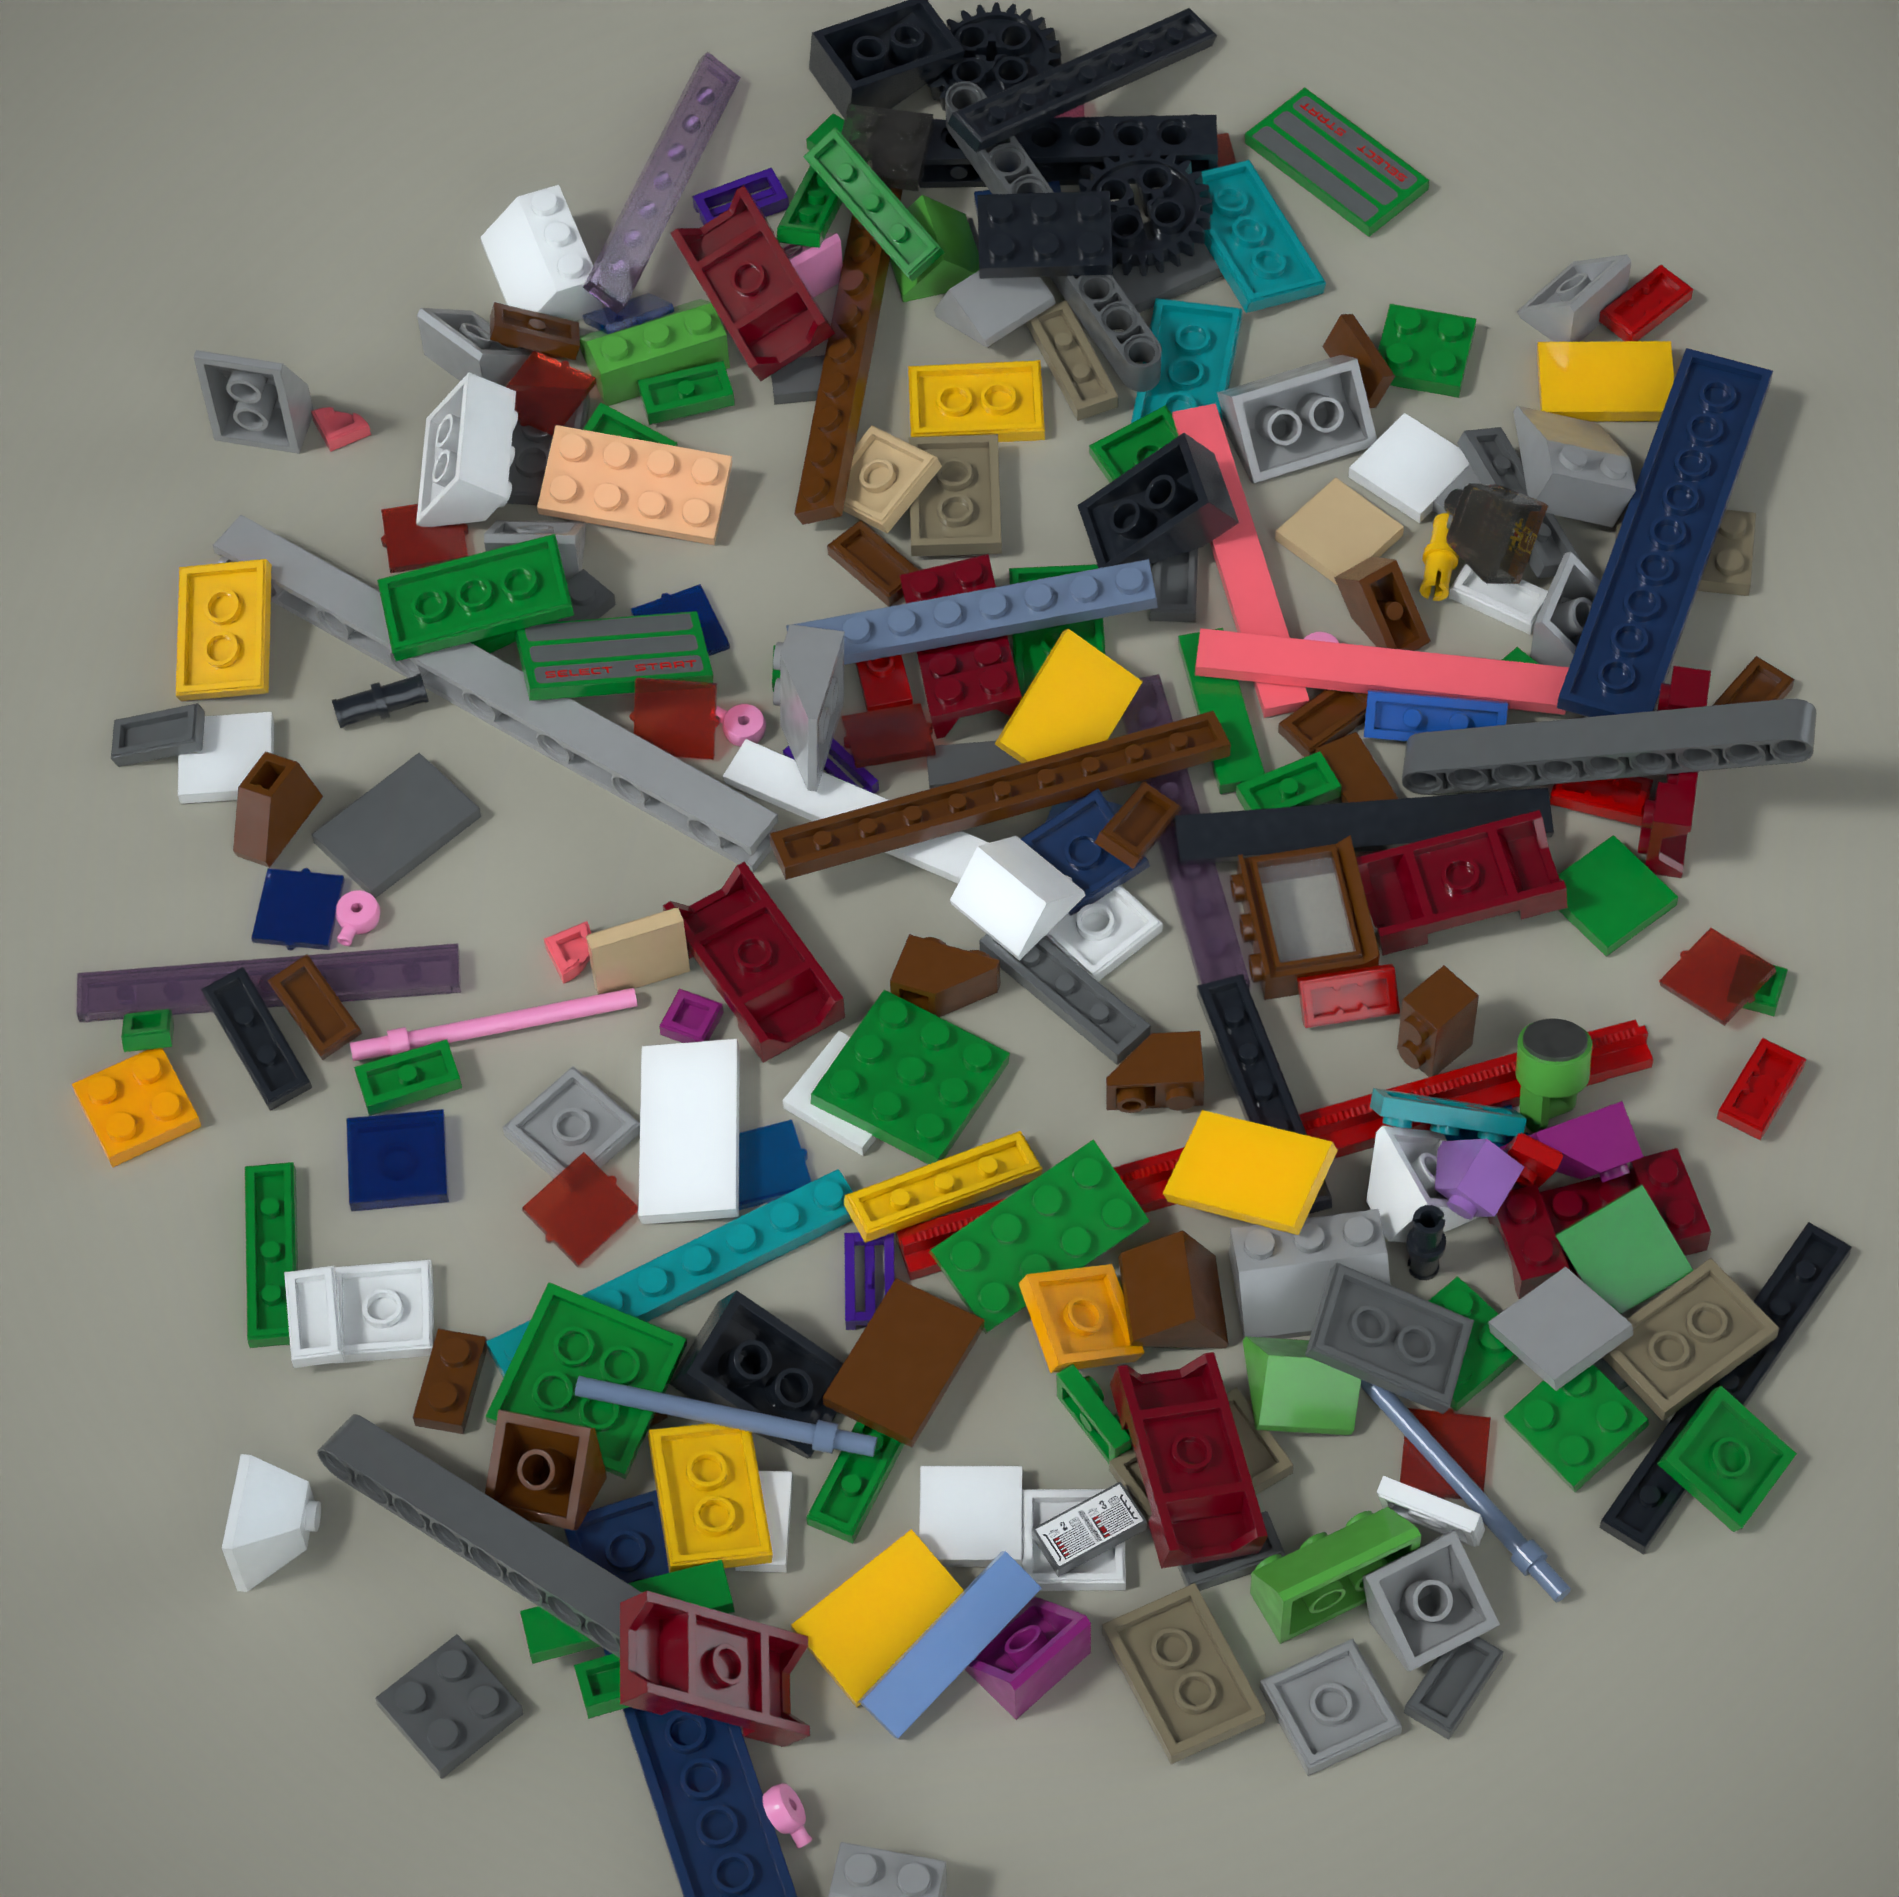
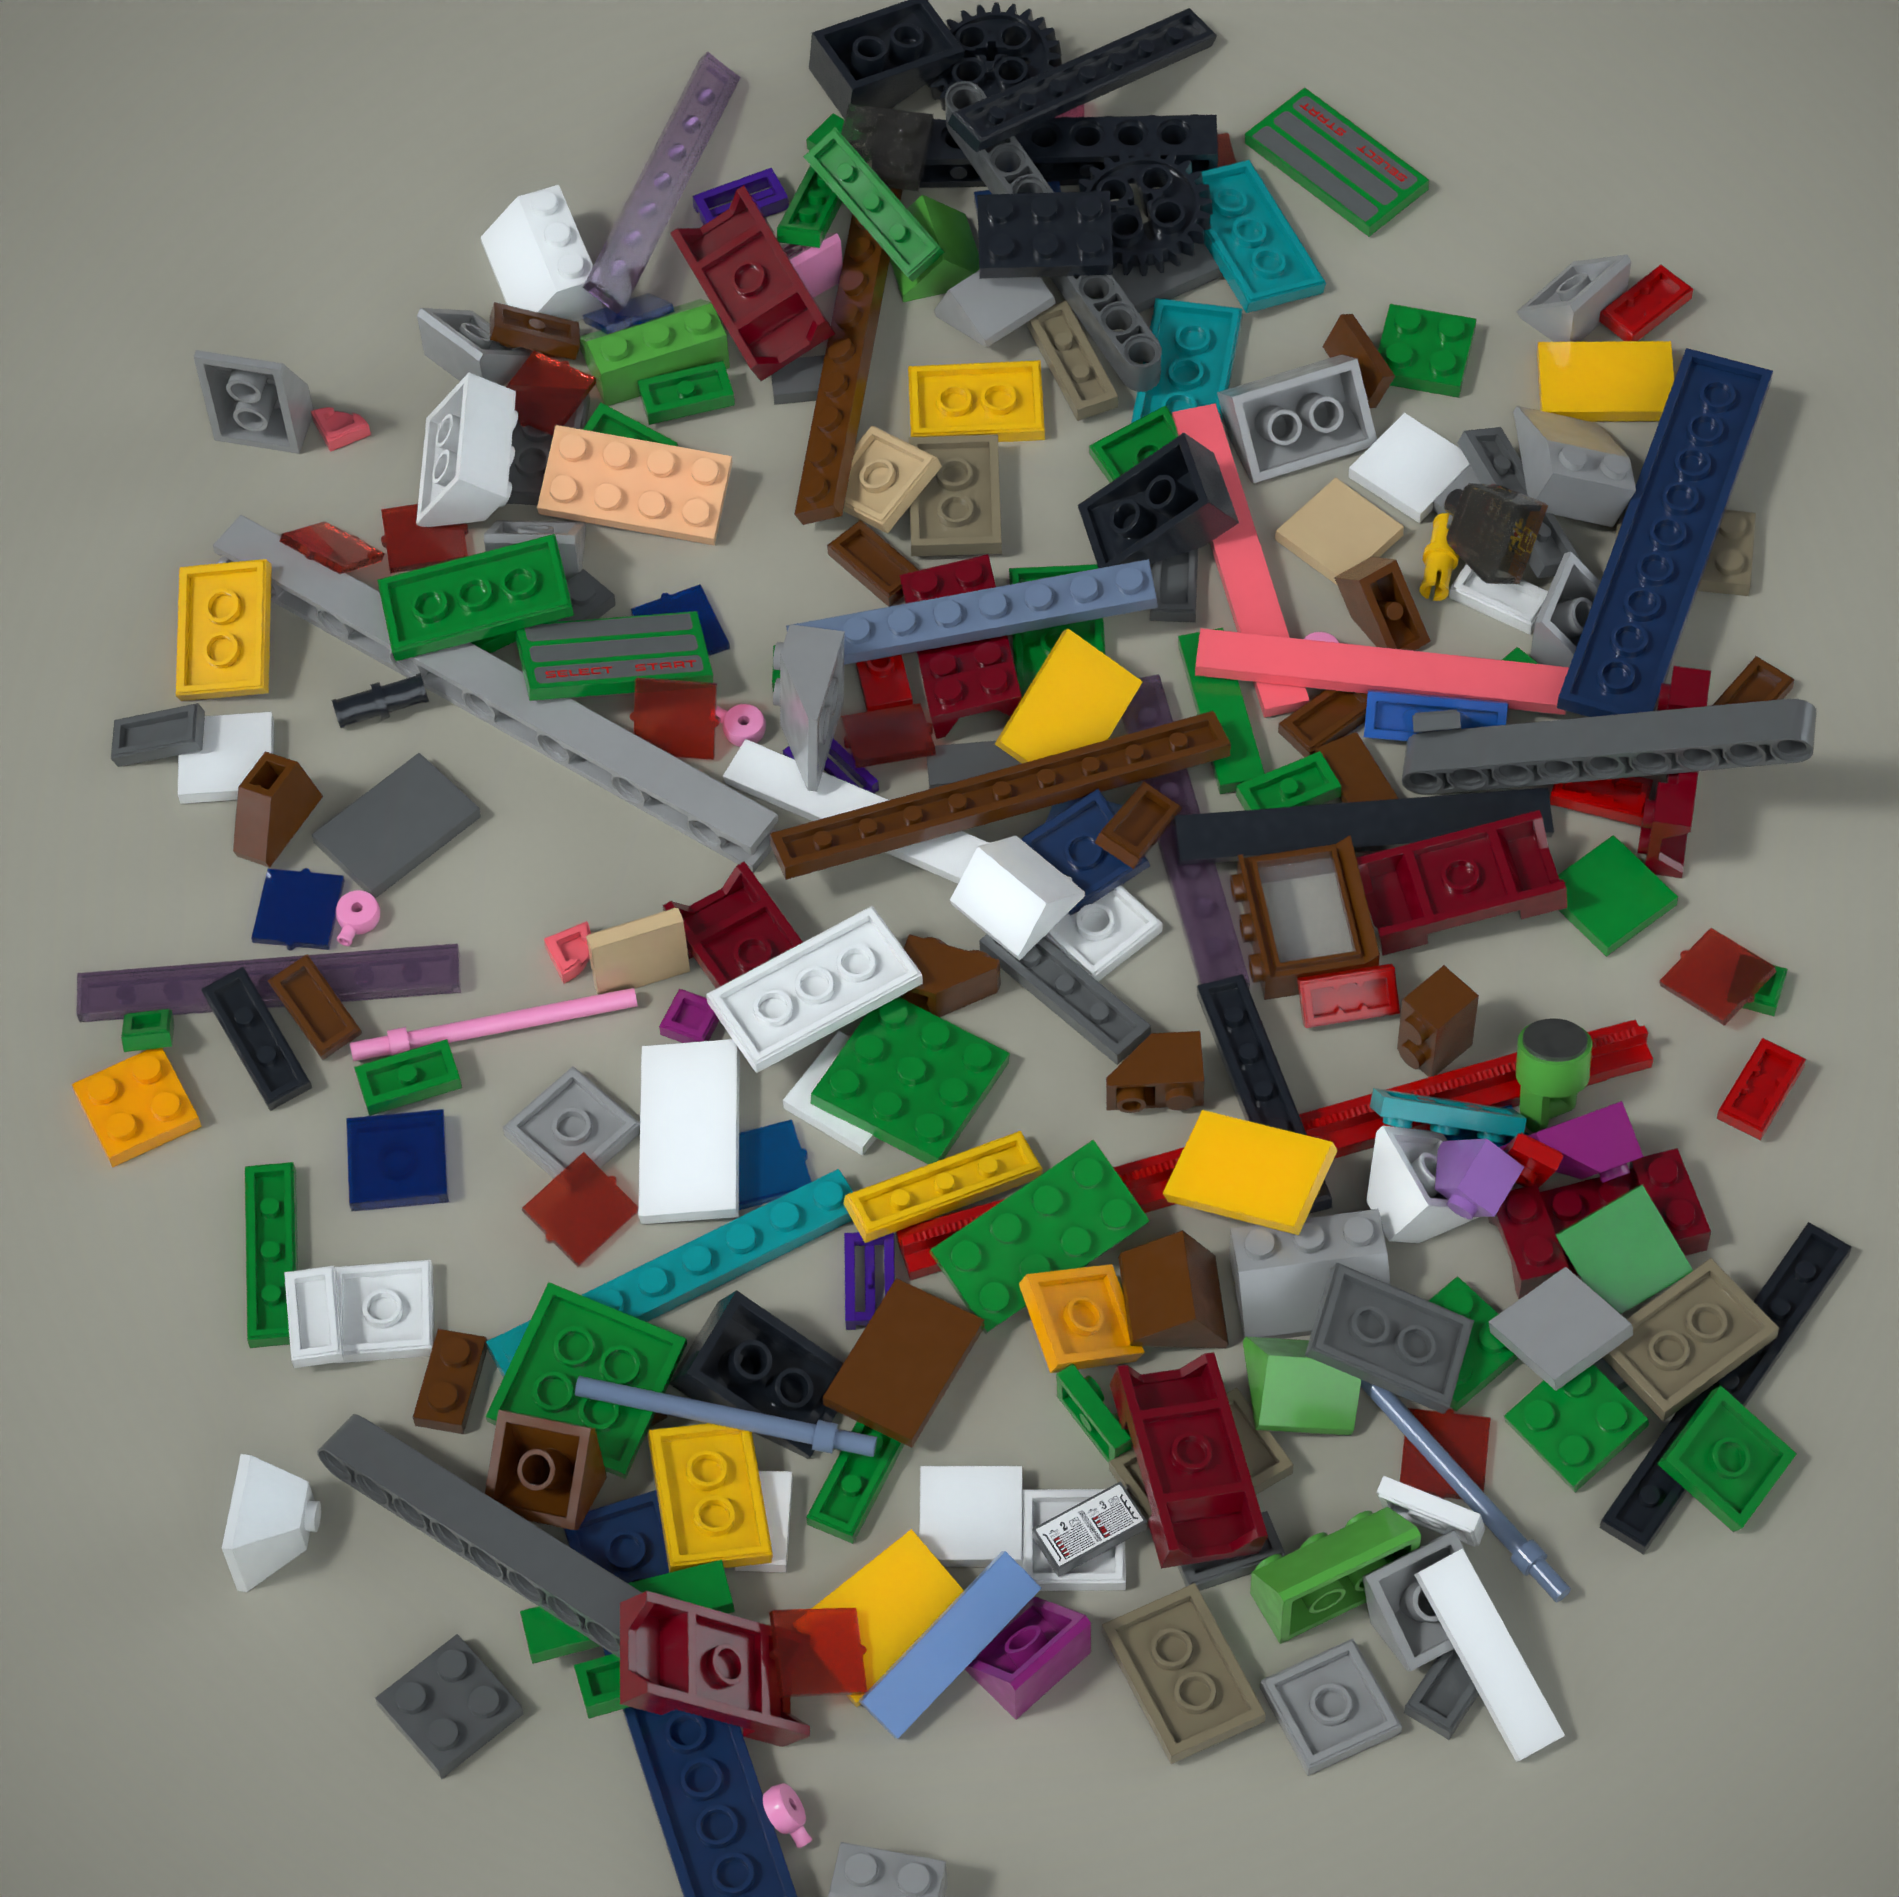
black pin [1406,1205,1446,1281] -> none
none -> clear red piece [279,521,385,574]
none -> white tile [706,906,923,1073]
none -> clear red piece [769,1608,867,1697]
none -> dark grey tile [1412,710,1461,734]
none -> white tile [1414,1548,1565,1762]

